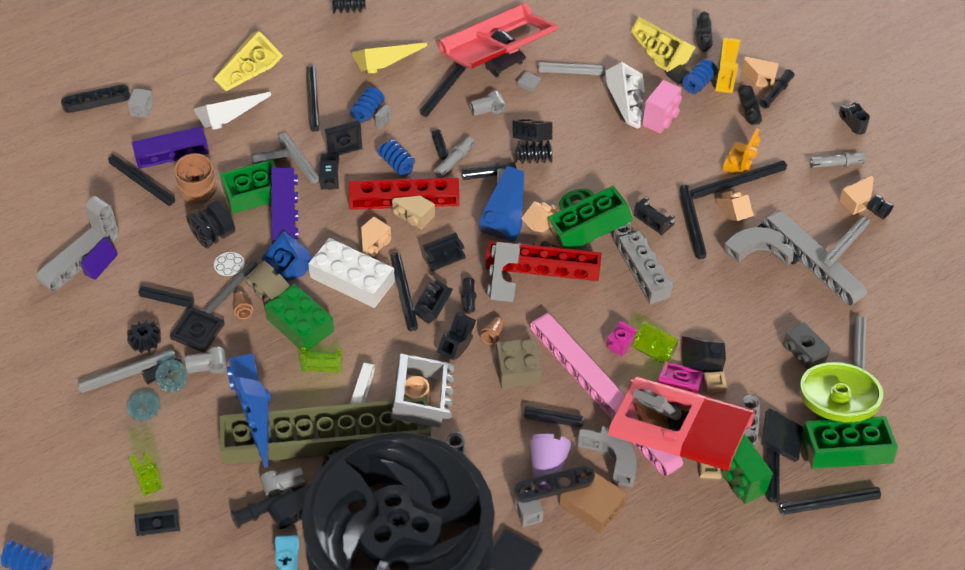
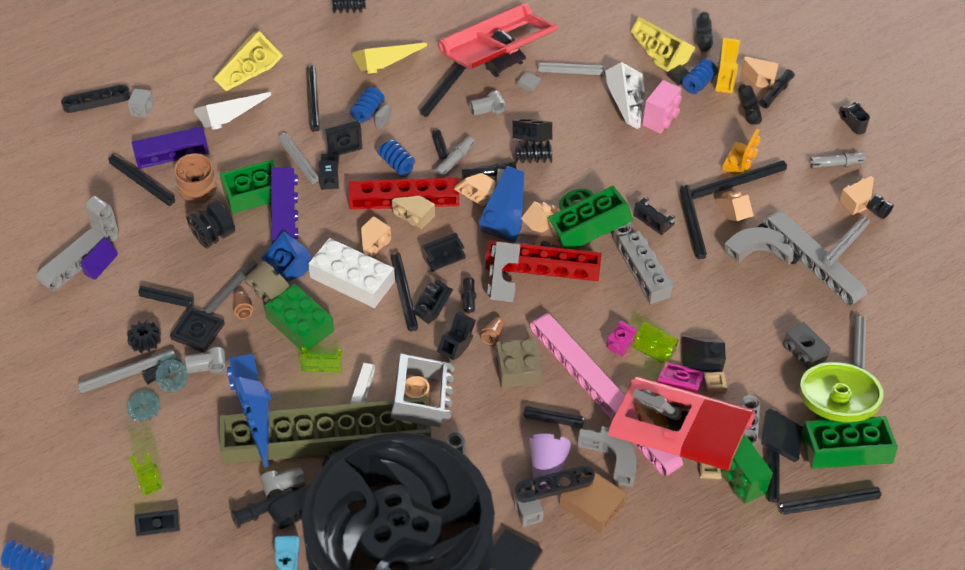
white sticker [214,252,245,276] -> none
tile [252,149,290,162] -> none
none -> light nougat slope [454,173,496,206]

